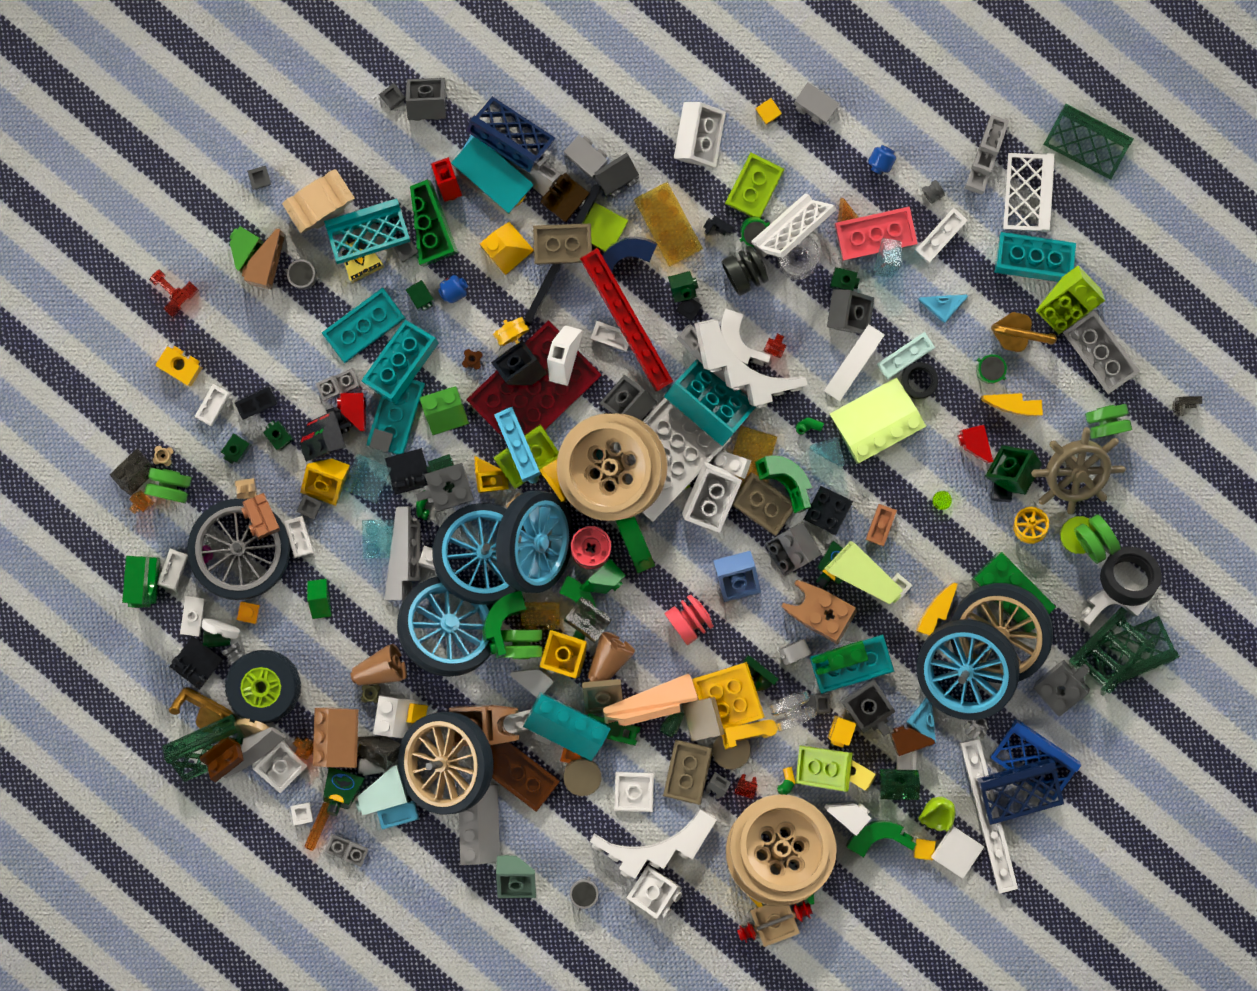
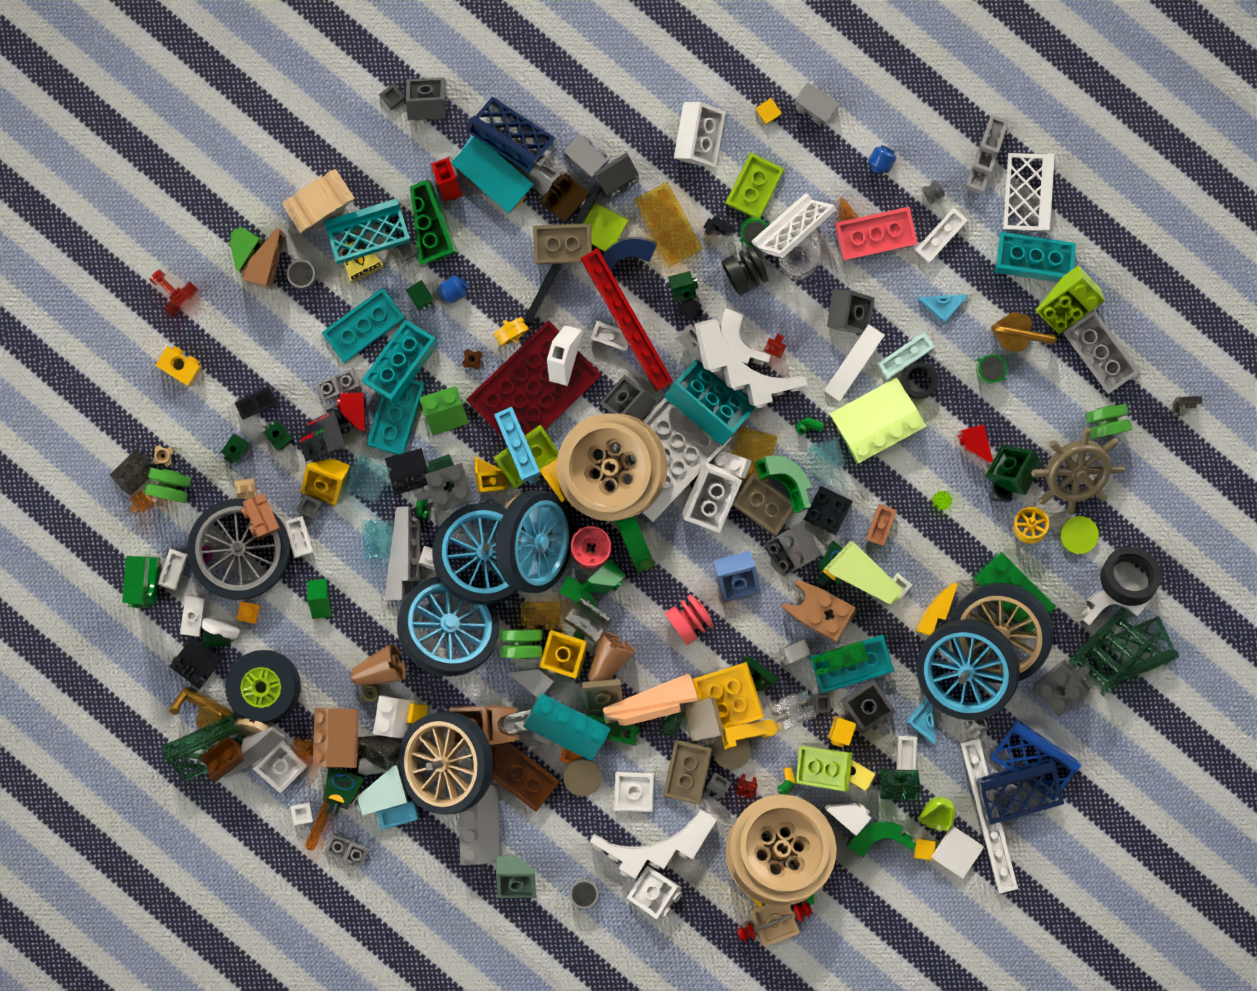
white plate [195,384,231,426] -> none
dark grey wheel [222,642,245,665] -> none
dark grey plate [247,166,272,190] -> none
dark grey tile [369,429,394,453] -> none
yellow slope [480,222,534,276] -> none
green arch [483,591,526,659] -> none
black slope [491,340,547,385] -> none
dark green brick [829,267,860,291] -> none
clear light blue slope [873,238,901,278] -> none
reddish brown slope [890,725,936,756] -> none
yellow slope [981,393,1043,416] -> none
clear green fence [1043,104,1134,180] -> none
bright green wheel [1074,514,1121,564] -> none

